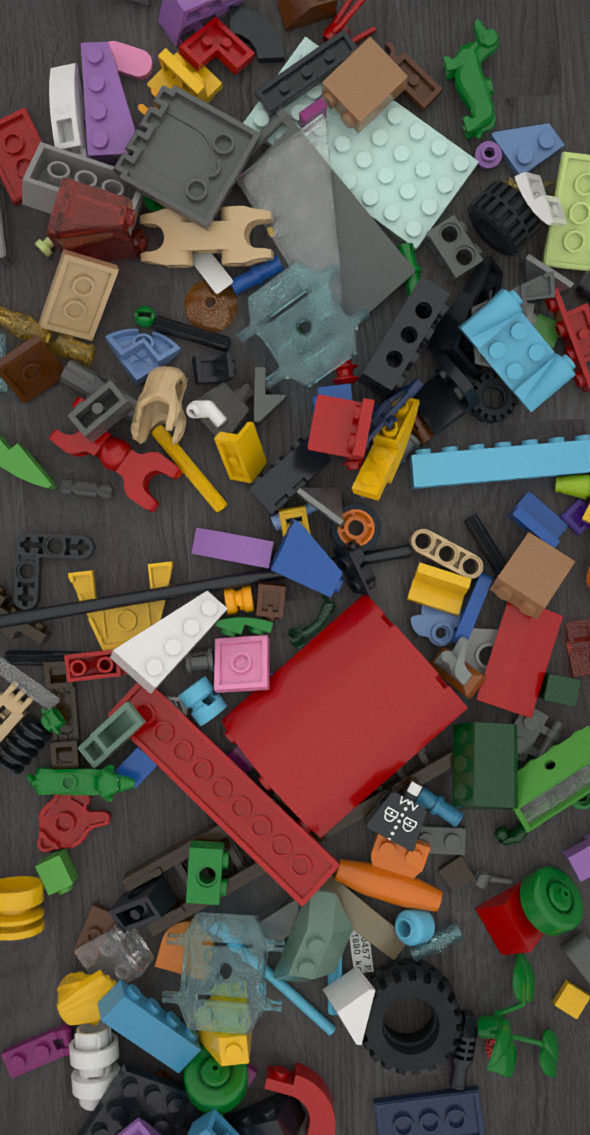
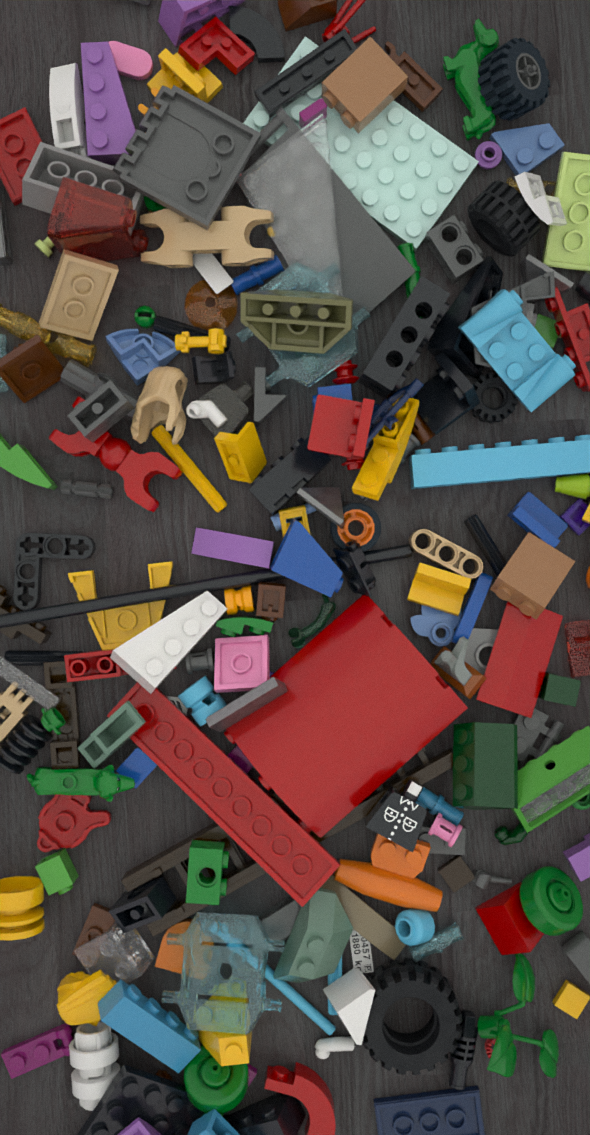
none -> yellow bar [175,328,227,354]
none -> flat silver tile [205,677,288,732]
none -> olive wedge [241,289,353,354]
none -> white arm [315,1036,354,1059]
none -> bright pink bush [428,813,463,848]
none -> black wheel [478,37,550,121]

